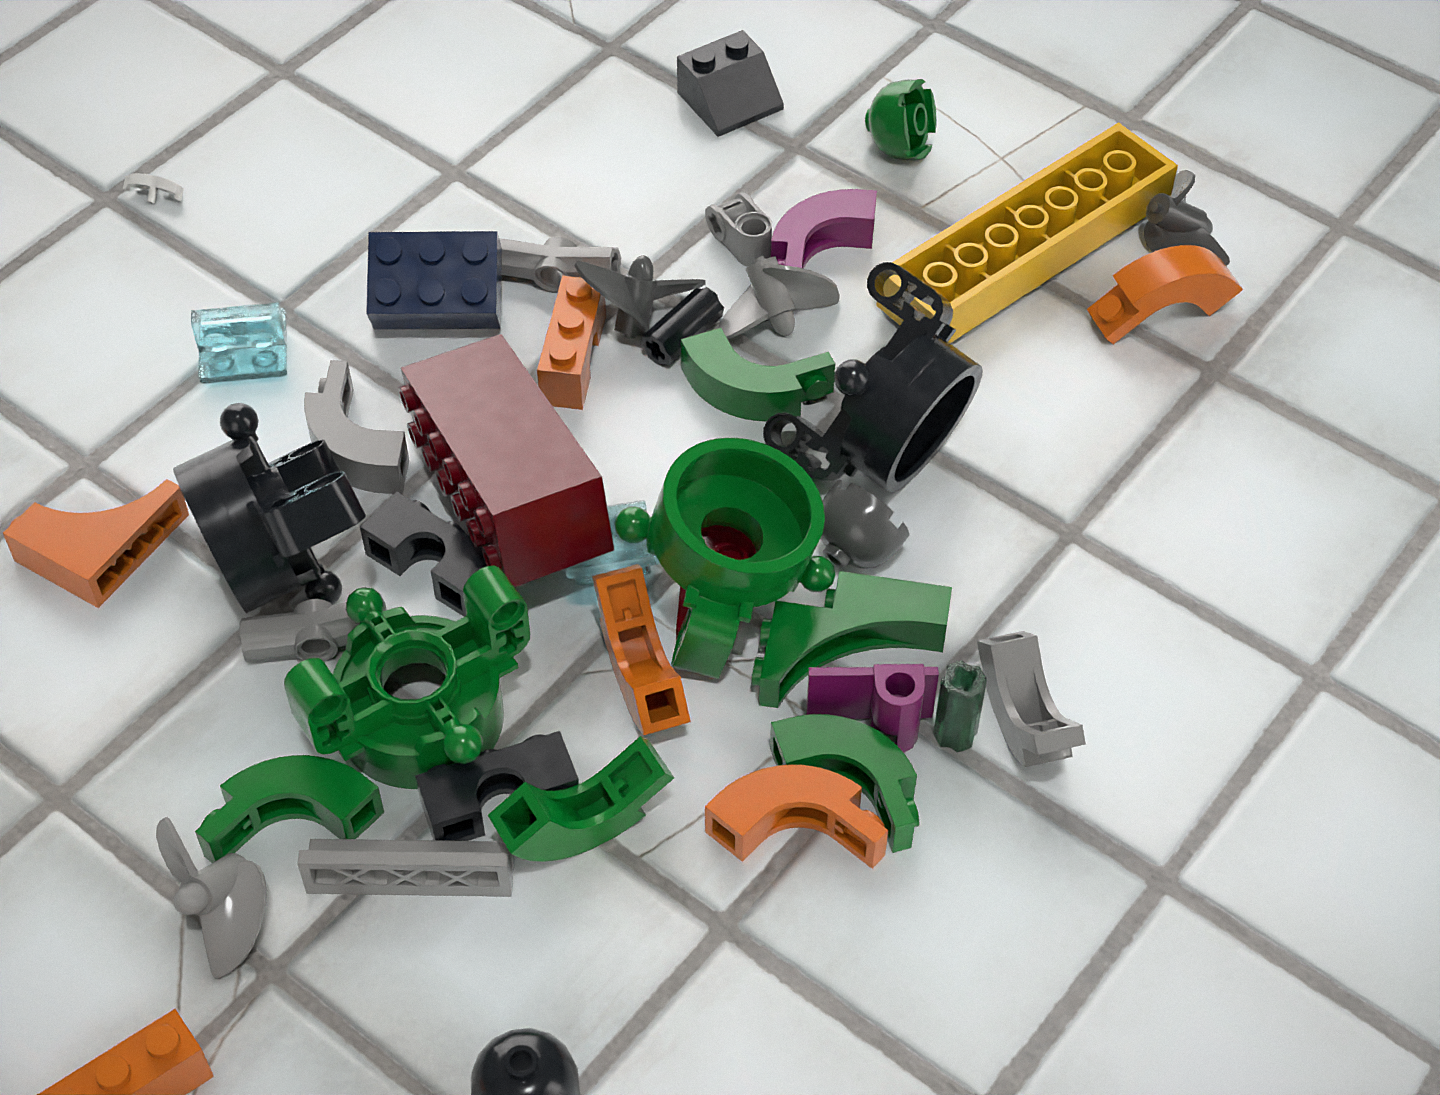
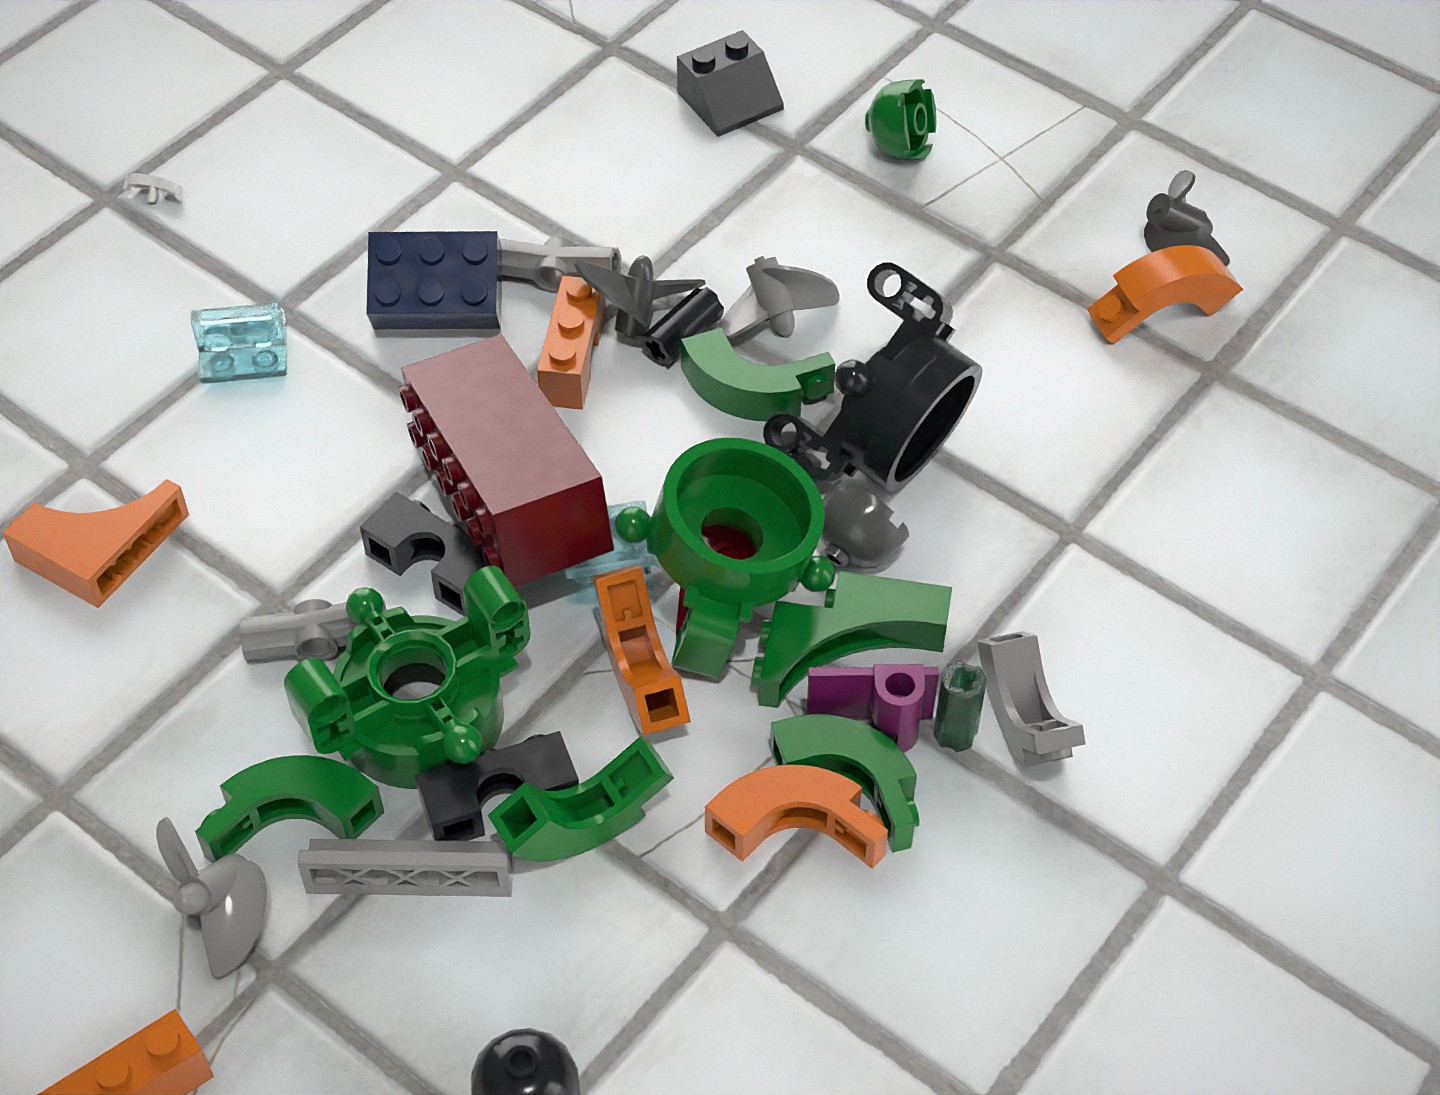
black piece [173,403,366,613] -> none
light grey arch [304,360,409,495] -> none
light grey piece [705,192,772,267] -> none
arch [771,189,877,269] -> none
yellow brick [876,122,1178,343] -> none

